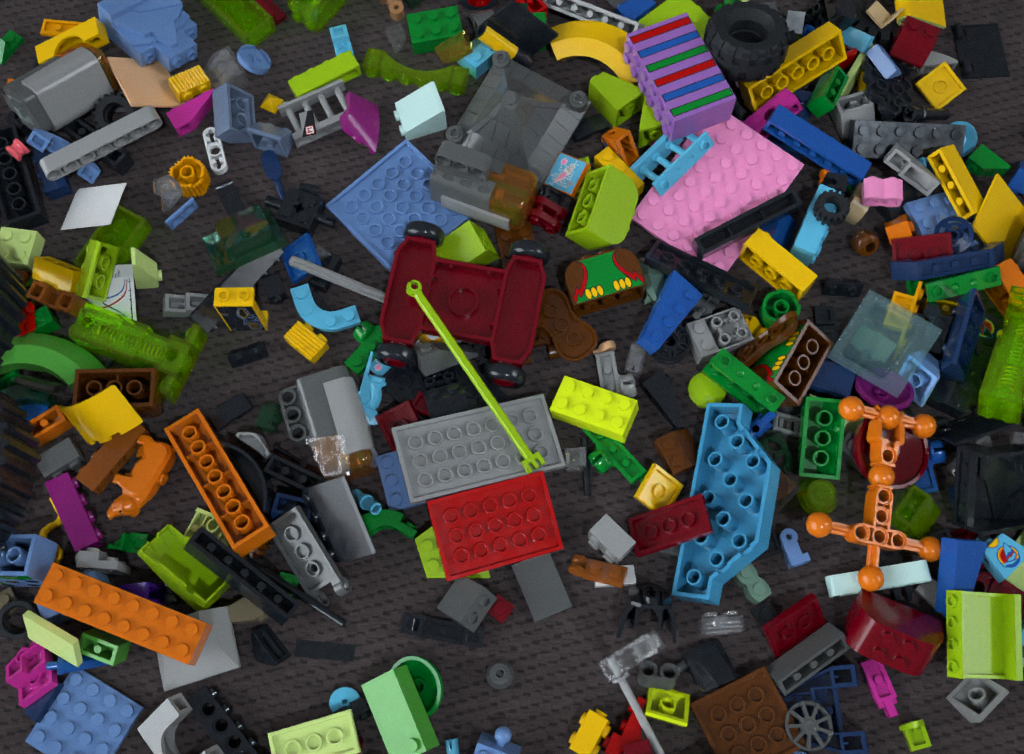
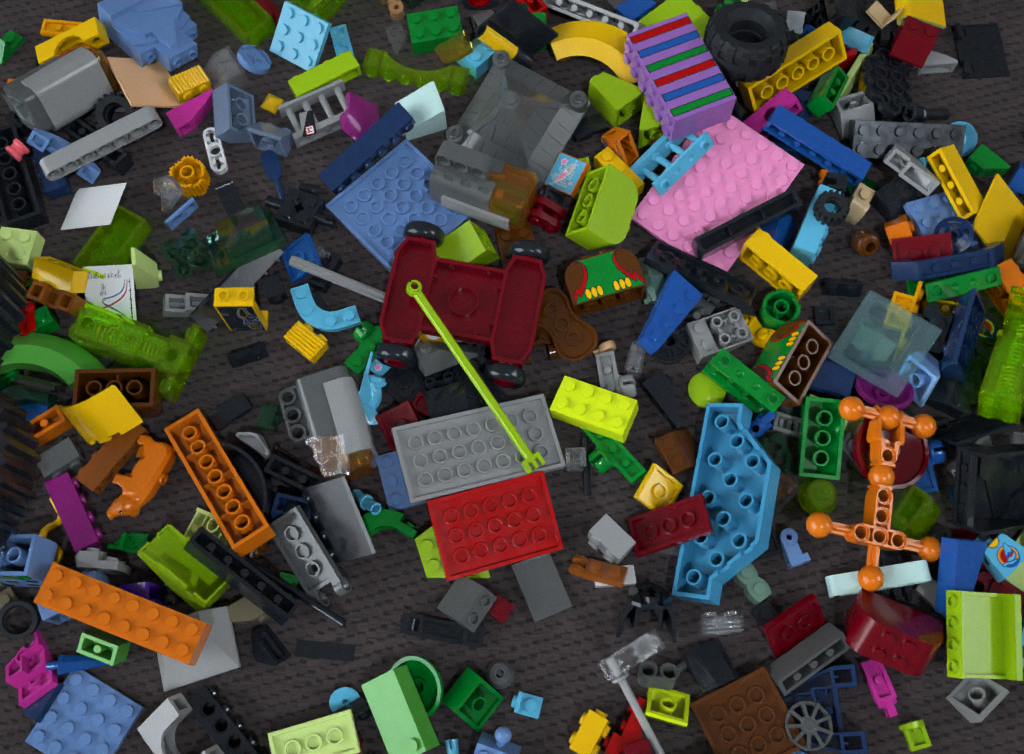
yellowish green tile [23,610,83,667] -> none
lime slope [75,239,120,302] -> none
reddish brown plate [733,311,798,368] -> none
bright pink brick [862,176,903,207] -> none
medium blue slope [866,44,902,79] -> none
yellow tile [914,61,967,109] -> none
none -> clear green brick [160,227,214,282]
none -> medium azure plate [269,1,332,70]
none -> dark blue brick [318,102,416,195]
none -> green slope [442,667,504,732]
none -> medium azure bracket [511,691,543,719]

